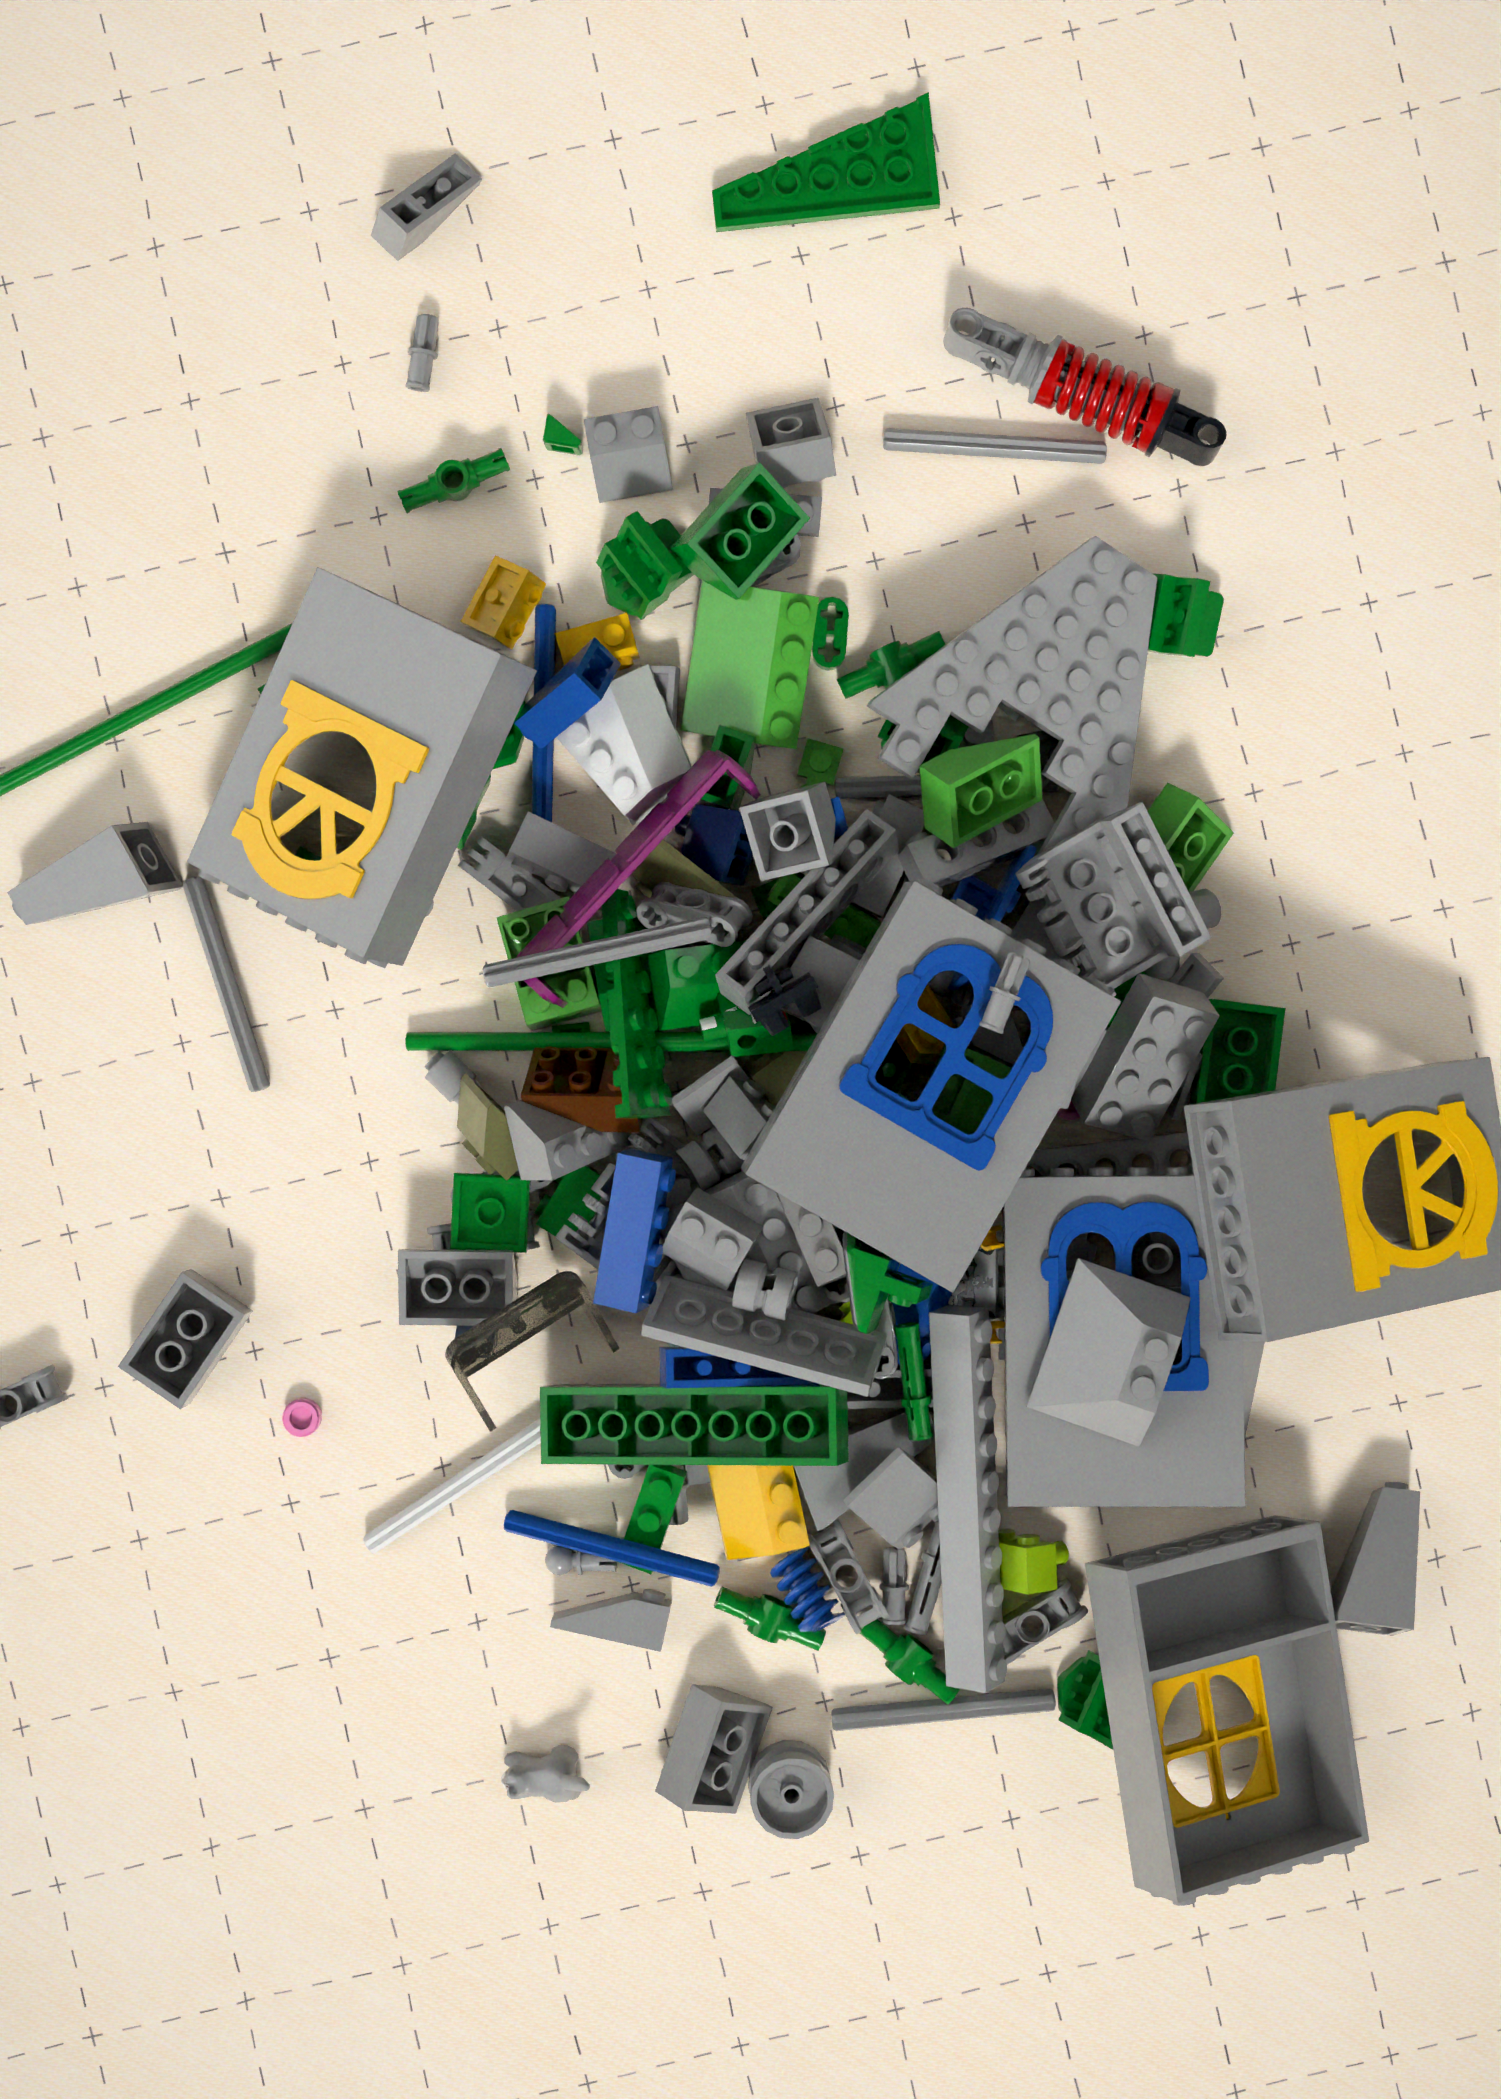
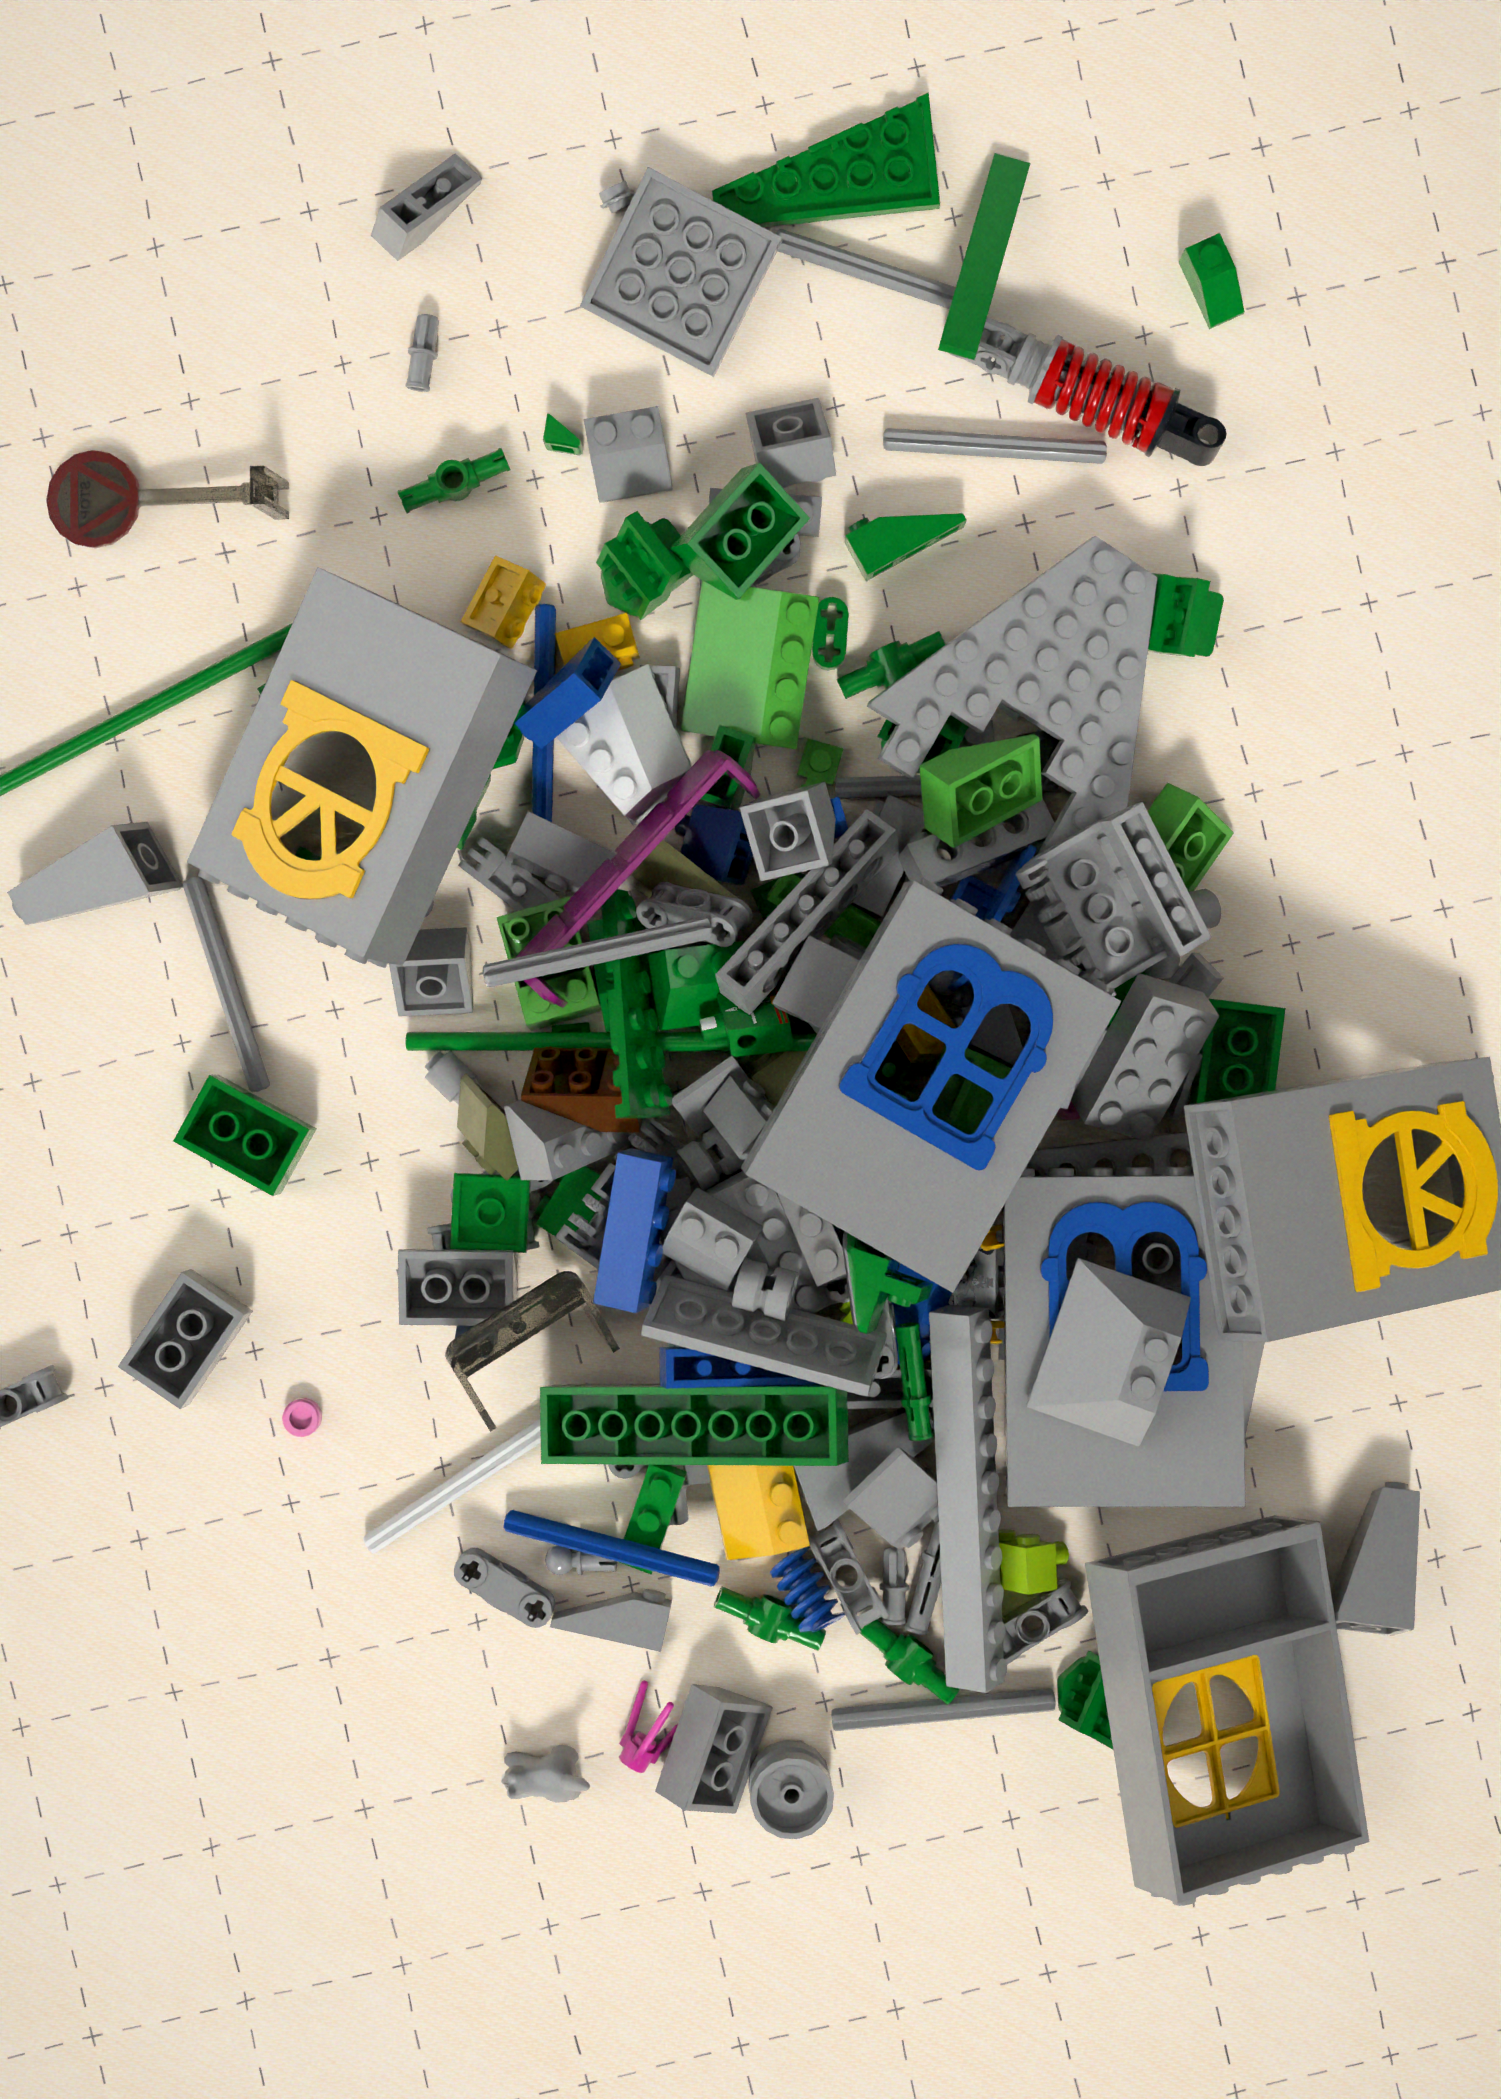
black hips [748,965,822,1036] -> none
light grey axle [979,953,1030,1034] -> none
none -> clear smoke piece [46,450,289,549]
none -> green brick [173,1075,317,1196]
none -> light grey slope [389,927,473,1017]
none -> light grey piece [454,1548,555,1628]
none -> light grey plate [580,167,783,377]
none -> light grey plate [599,181,635,214]
none -> dark pink plant [619,1680,678,1773]
none -> light grey axle [776,229,956,309]
none -> green slope [844,513,967,582]
none -> green tile [938,153,1031,360]
none -> green slope [1179,233,1245,330]

